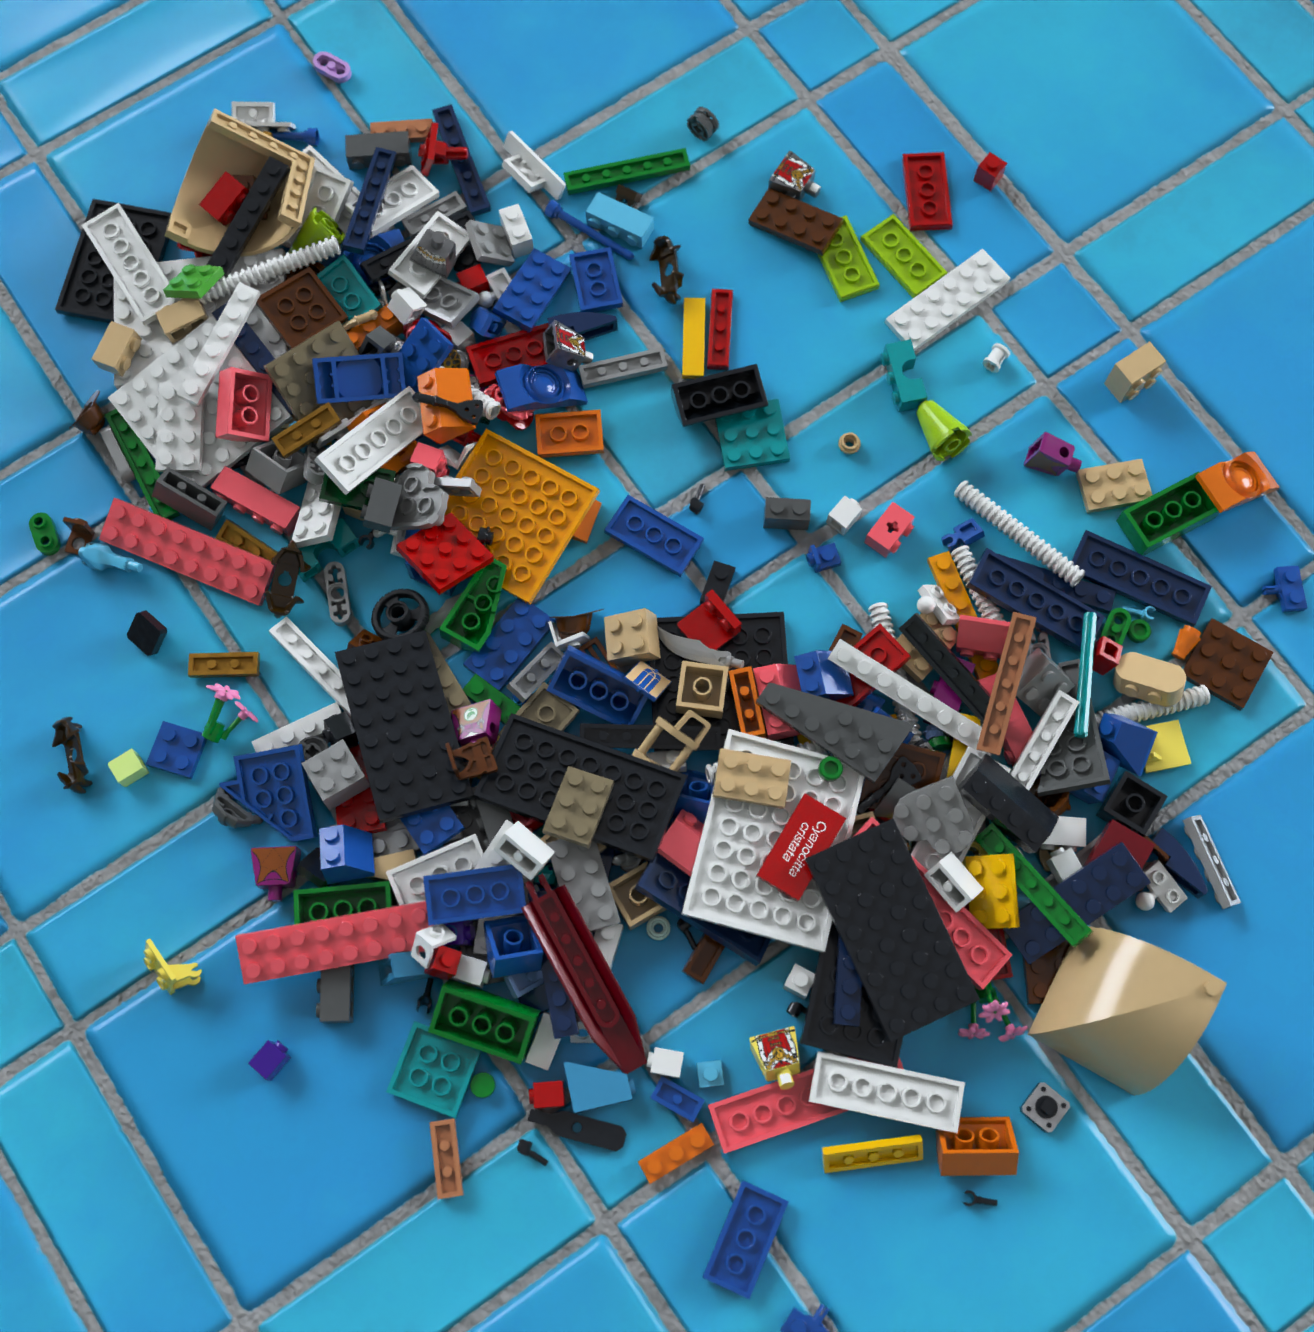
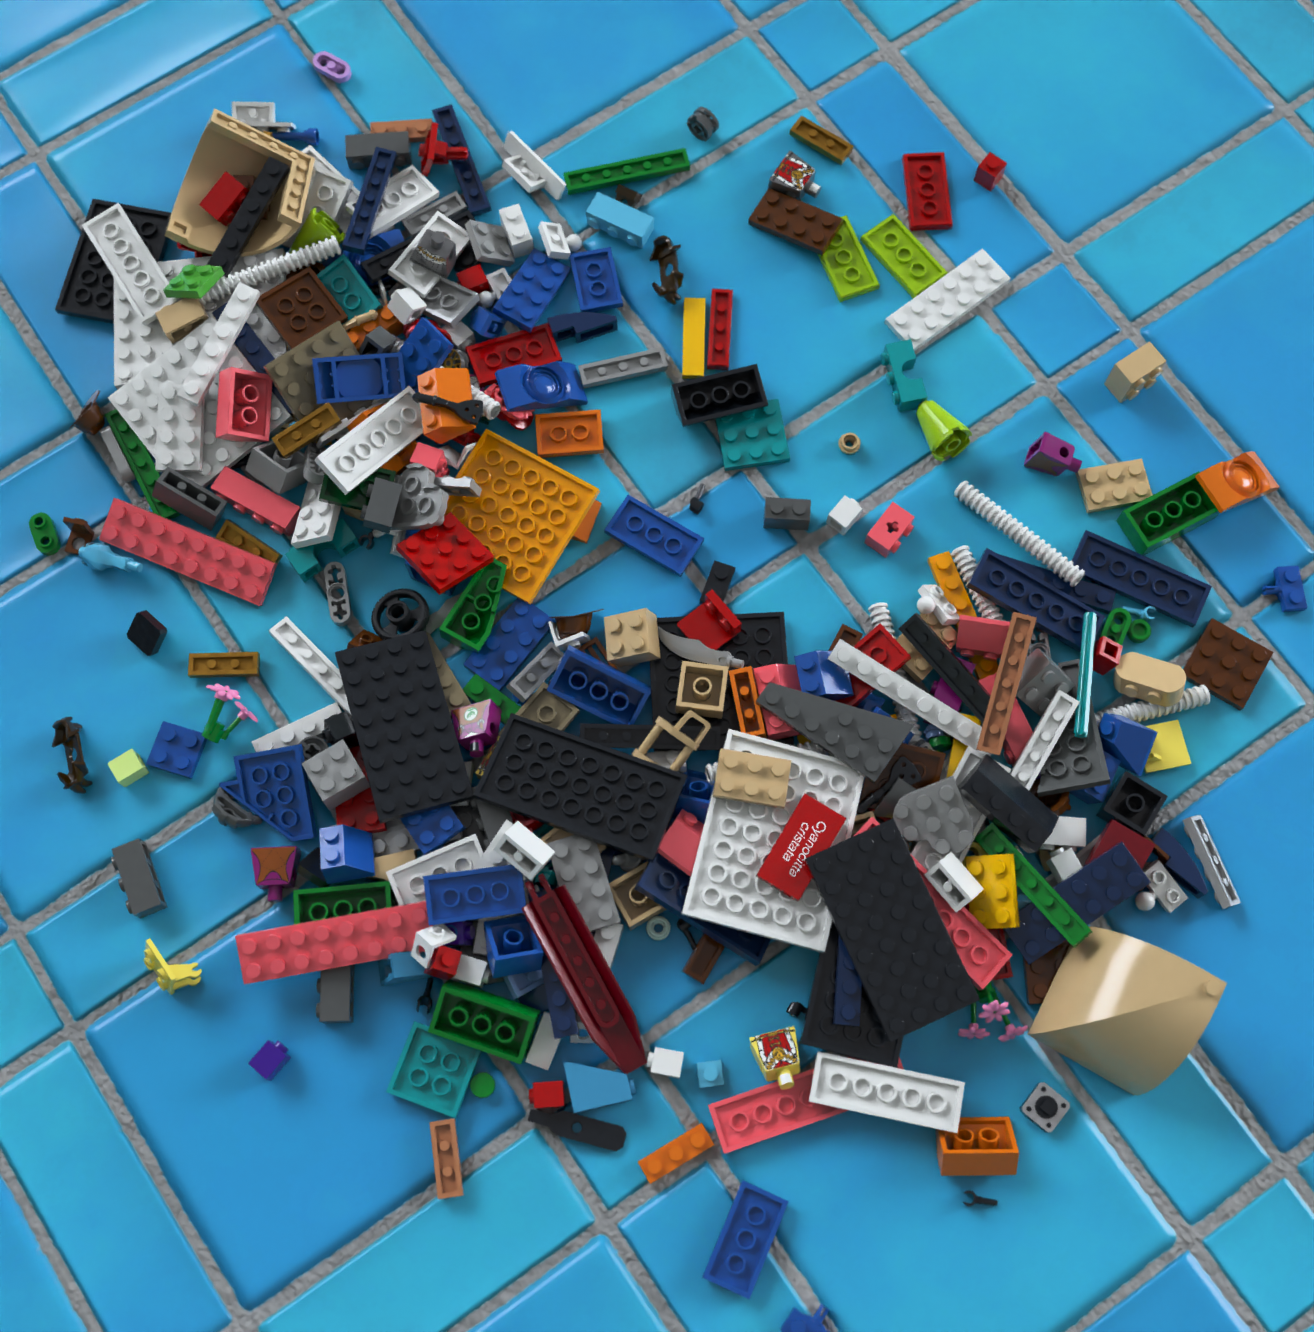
tan brick [91,321,142,377] -> none
dark brown piece [264,540,311,619] -> none
reddish brown piece [445,736,498,780] -> none
black plate [477,526,494,547] -> none
black hand [517,1139,548,1166] -> none
flat silver torso [543,320,593,371] -> none
dark tan plate [543,766,614,848] -> none
blue piece [544,200,634,260] -> none
piece [623,660,672,702] -> none
blue plate [650,1076,705,1123] -> none
white brick [783,963,815,1000] -> none
blue bracket [806,543,841,573] -> none
green tile [818,757,843,782] -> none
yellow plate [822,1134,923,1173] -> none
blue plate [941,518,985,553] -> none
white bush [982,343,1010,373] -> none
orange cone [1171,625,1201,661] -> none
none -> dark grey brick [111,838,168,919]
none -> white plate [538,221,582,260]
none -> pearl gold plate [789,115,853,165]

